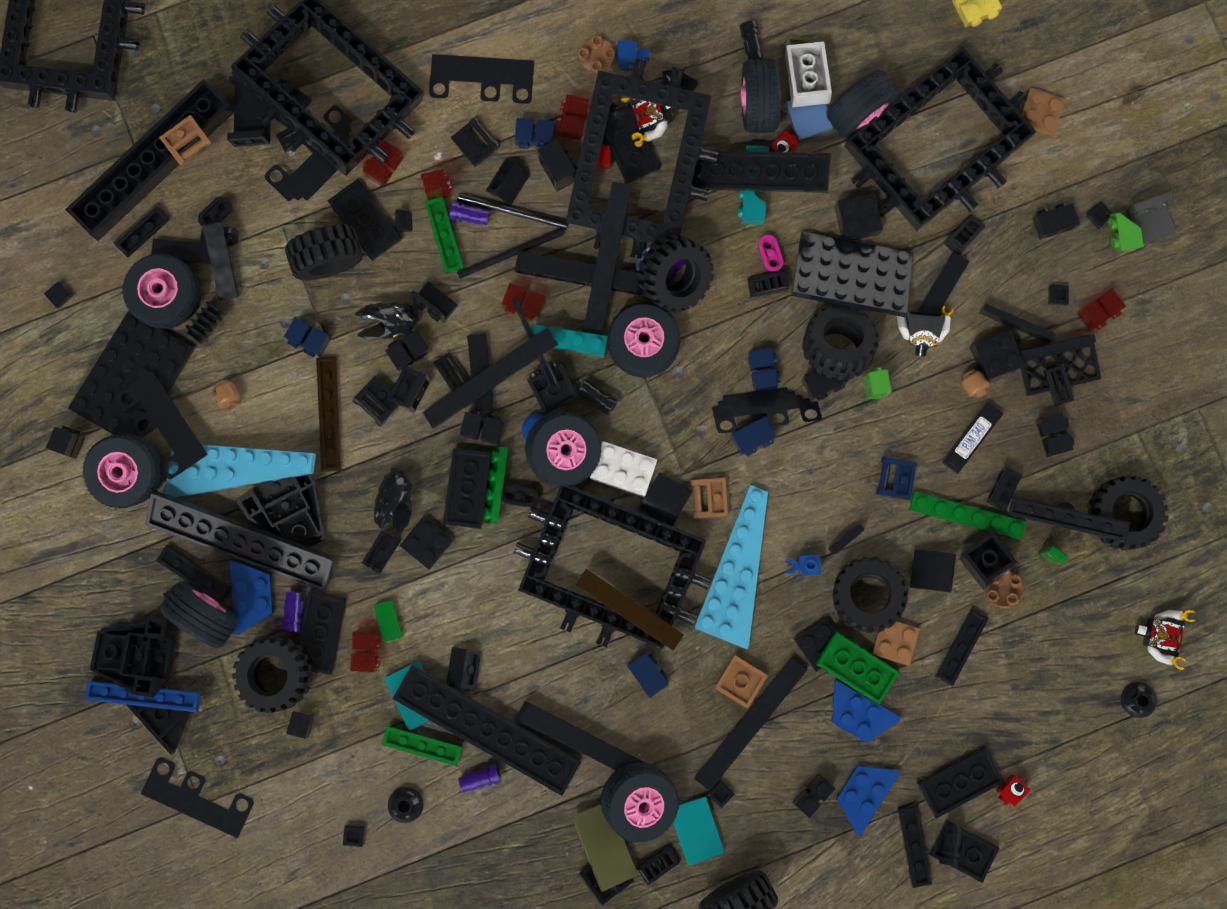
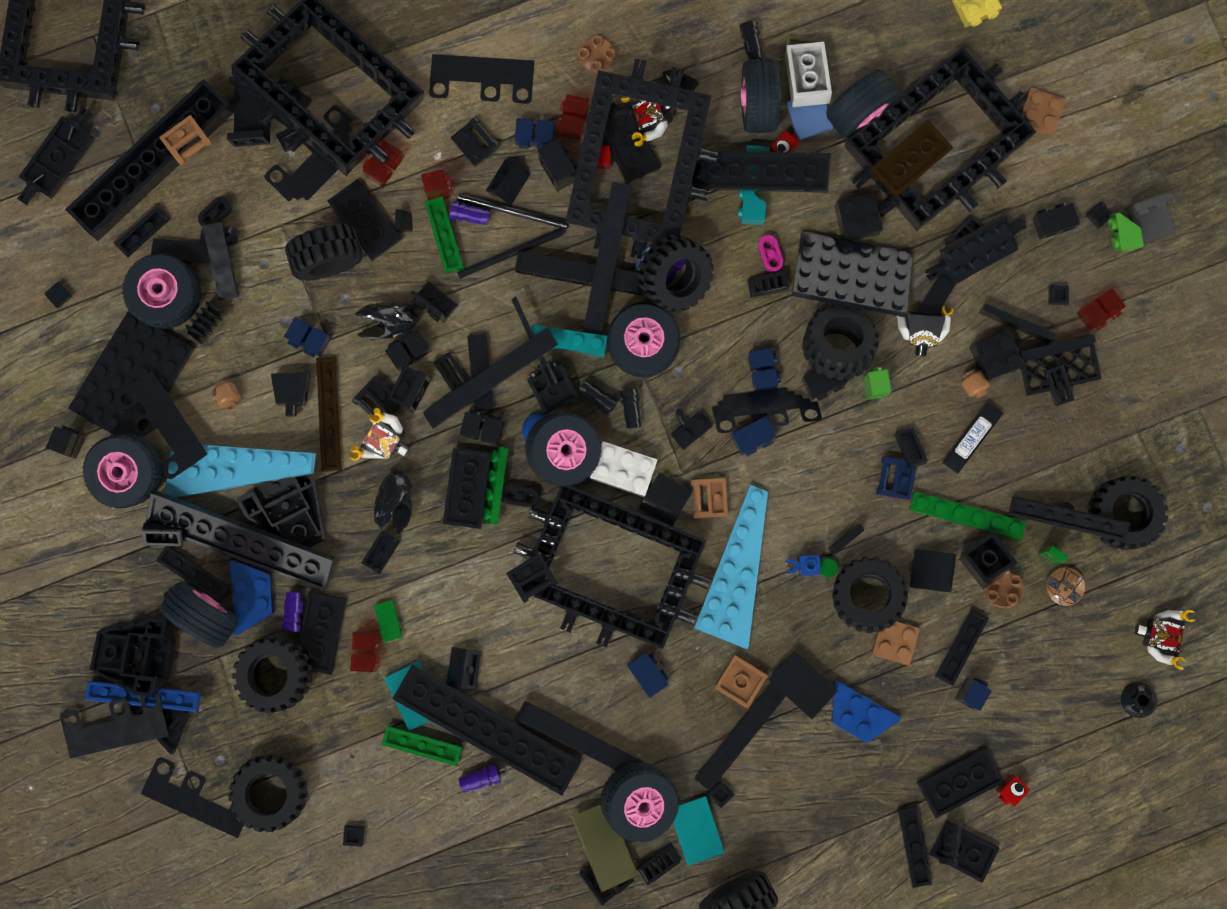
black panel [286,711,315,739] -> none
black piece [388,787,423,823] -> none
black plate [399,516,454,570] -> none
clear red piece [502,283,546,322] -> none
dark brown tile [576,569,684,651] -> none
blue brick [617,40,650,71] -> none
black piece [792,773,836,818] -> none
black plate [793,618,835,672] -> none
green tile [815,631,900,705] -> none
blue wing [836,765,900,836] -> none
black hinge [986,466,1022,511] -> none
black piece [1035,413,1074,457] -> none
none -> black plate [17,106,95,206]
none -> black piece [60,693,169,758]
none -> black slope [142,522,183,546]
none -> black tyre [228,754,308,833]
none -> black torso [271,373,311,417]
none -> torso [349,408,410,460]
none -> black plate [506,553,558,603]
none -> black axle [620,388,642,429]
none -> black plate [671,409,713,451]
none -> black tile [768,651,838,720]
none -> green tile [820,558,838,578]
none -> dark brown plate [870,120,954,198]
none -> black tile [894,427,928,468]
none -> black plate [925,215,1027,285]
none -> dark blue brick [955,678,992,711]
none -> medium nougat dish [1046,567,1085,606]

